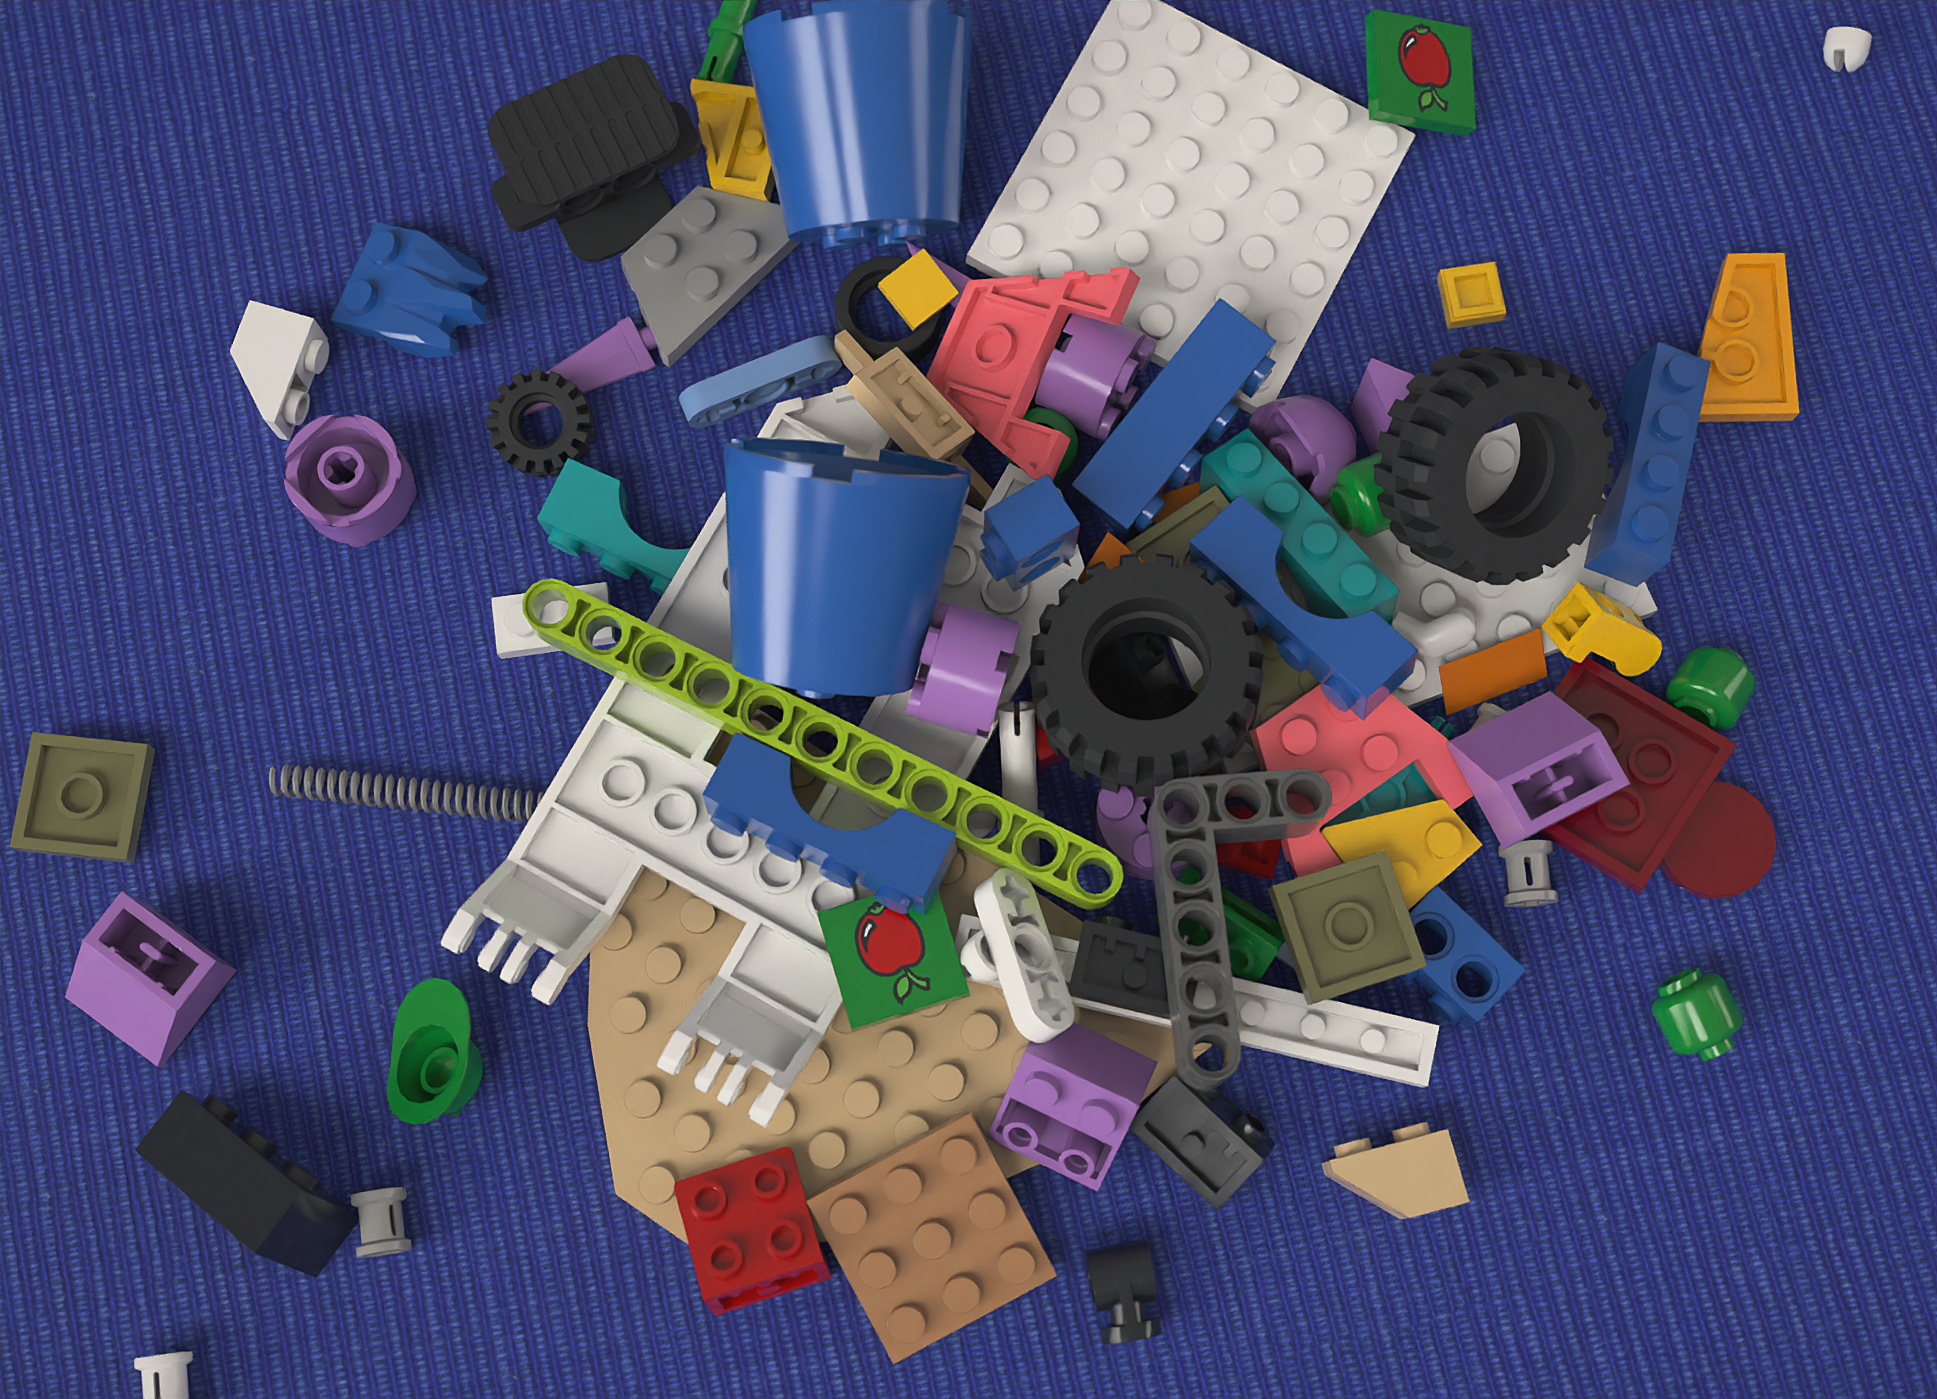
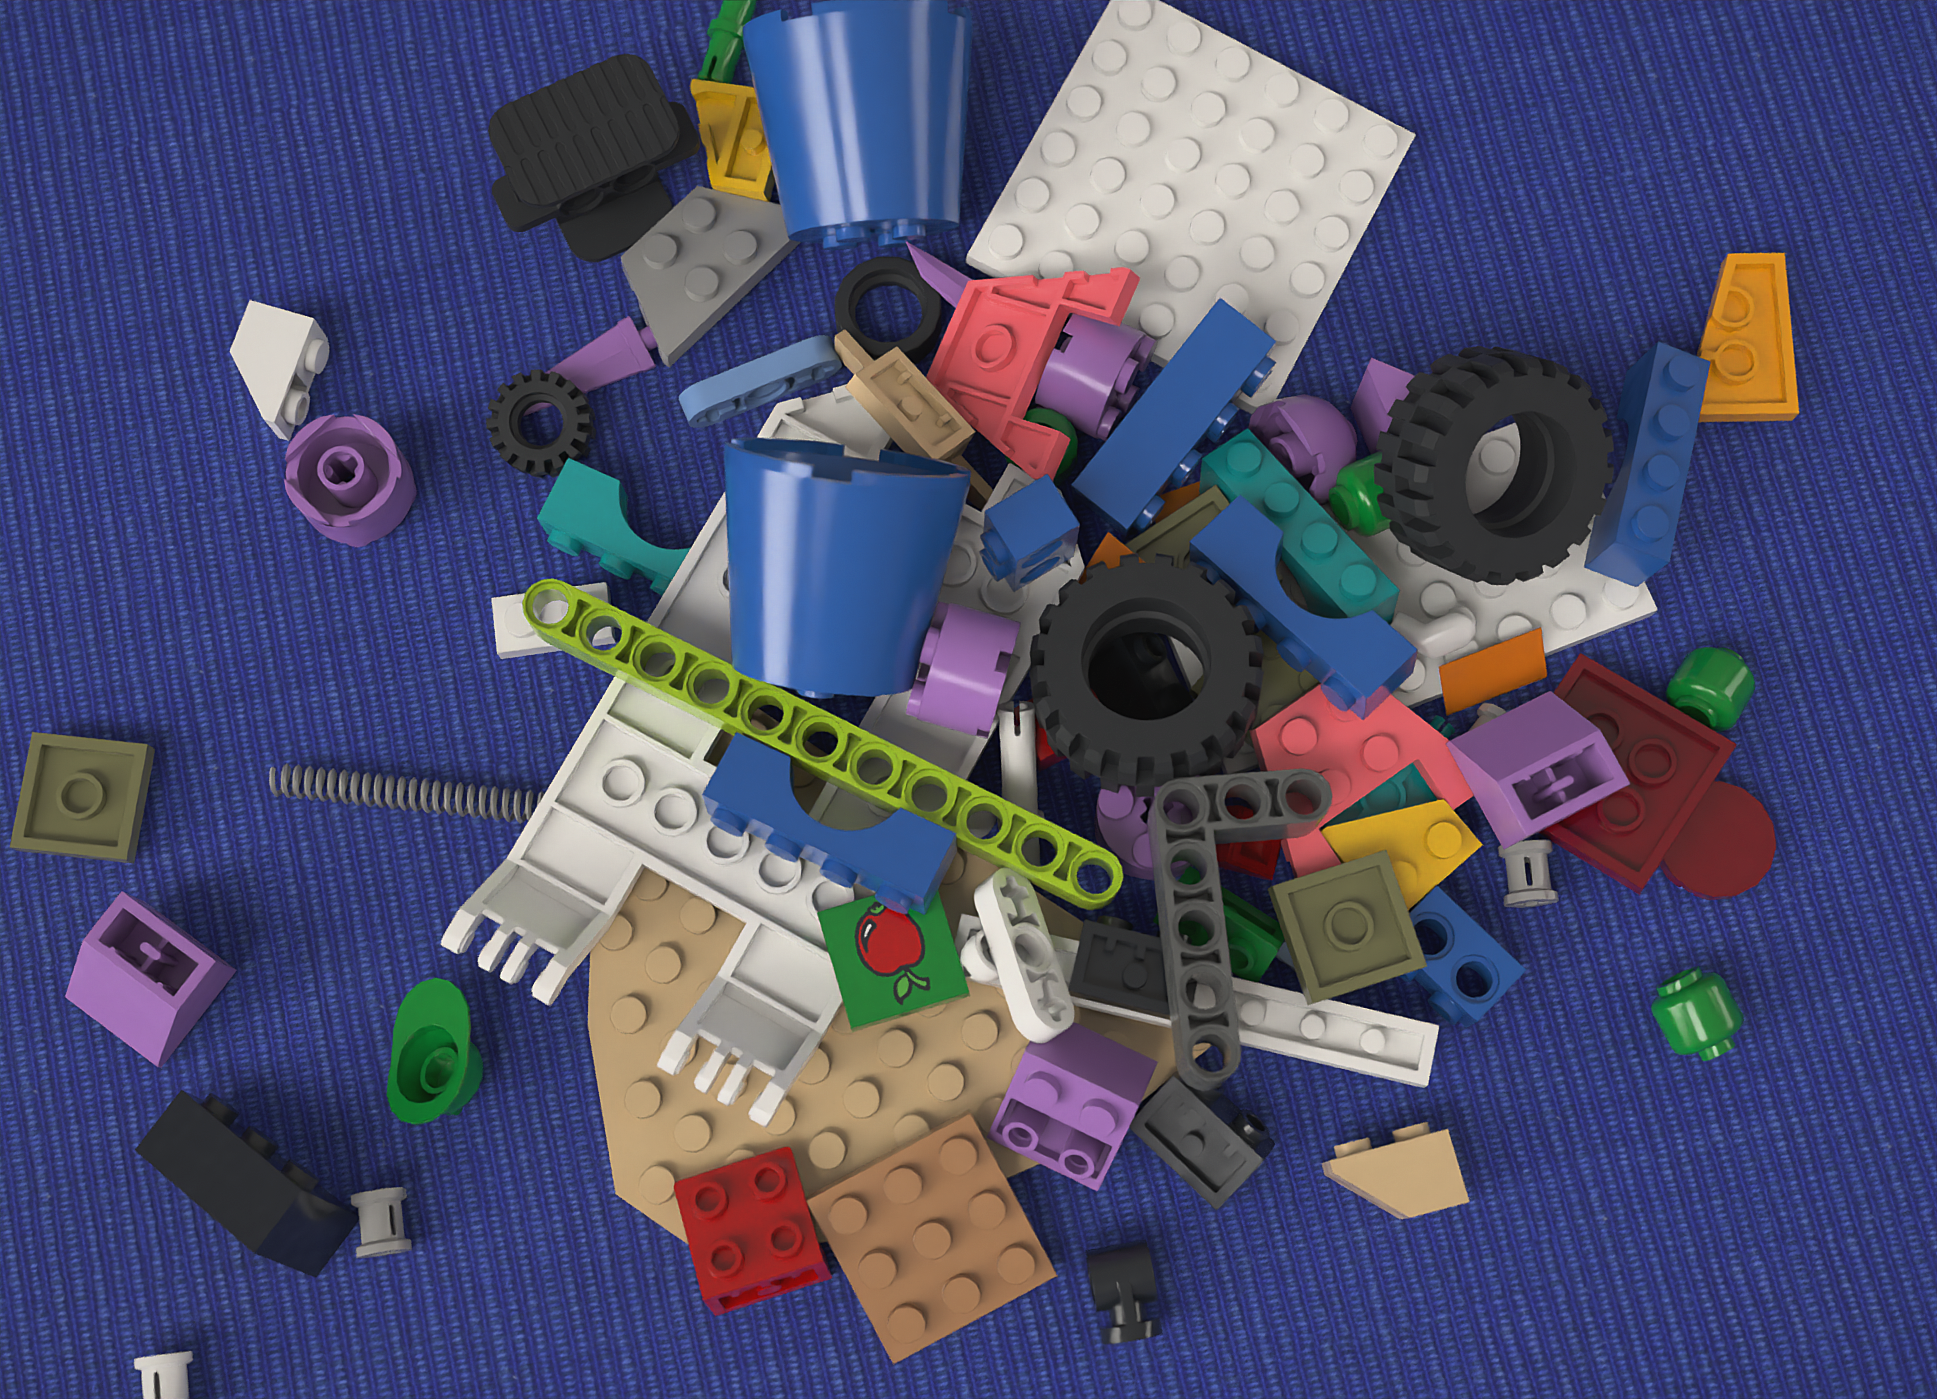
blue plate [330,222,488,358] -> none
yellow tile [878,248,959,331] -> none
green tile [1365,9,1476,137] -> none
yellow tile [1437,262,1507,329] -> none
yellow leg [1541,581,1662,677] -> none
white hinge [1823,27,1872,72] -> none

